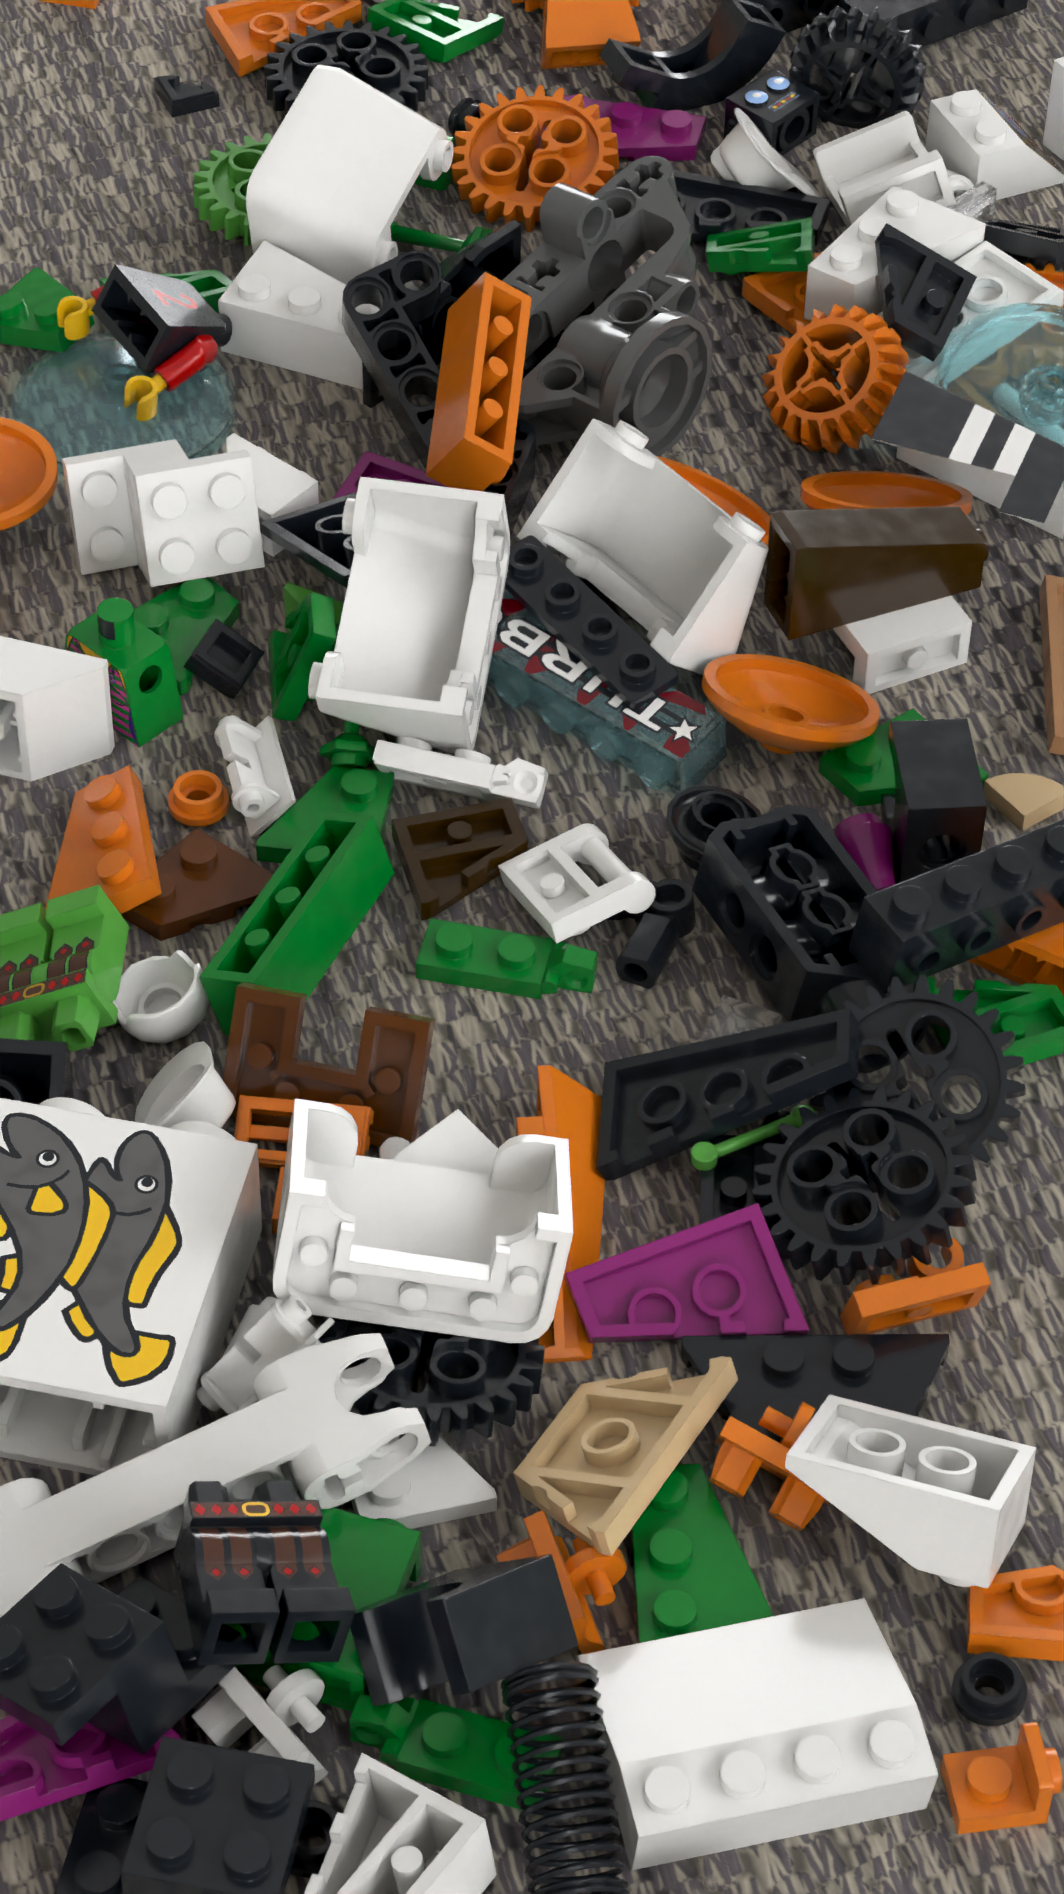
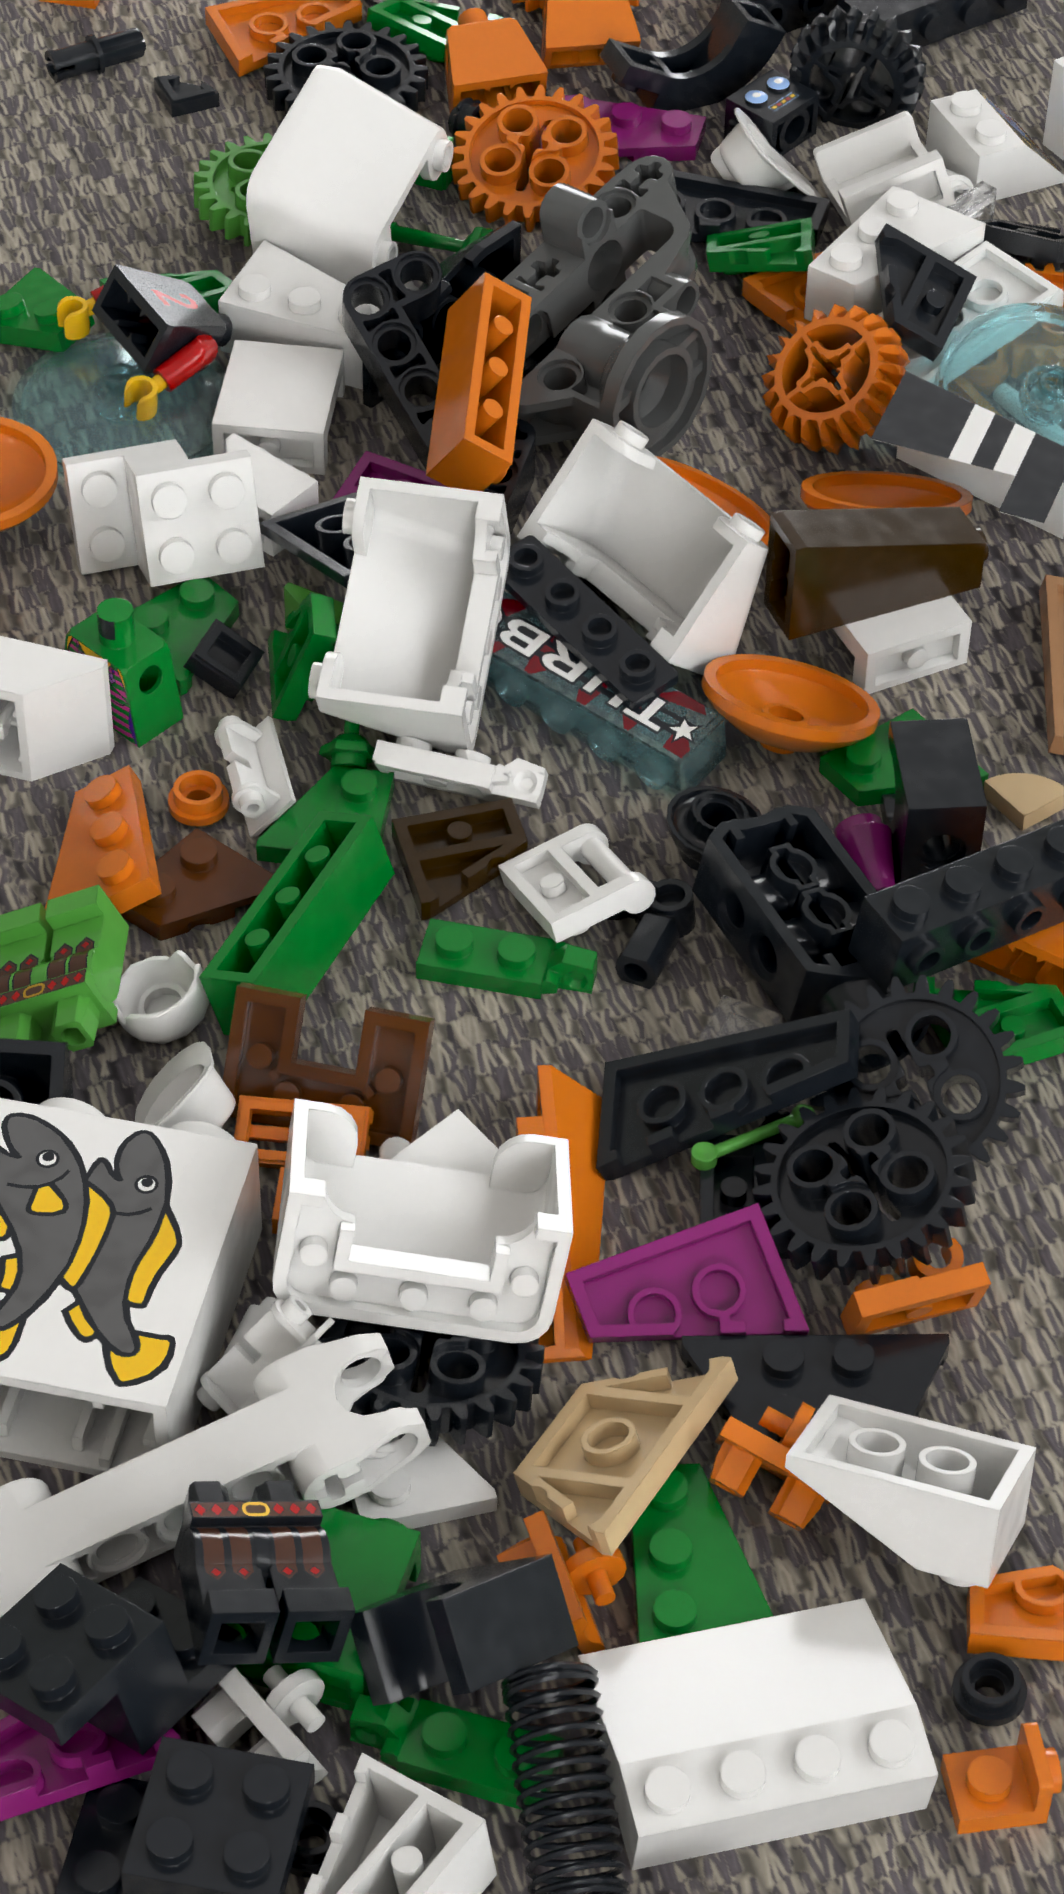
none -> black axle [45,28,146,83]
none -> white panel [212,340,345,475]
none -> orange torso [444,8,548,113]

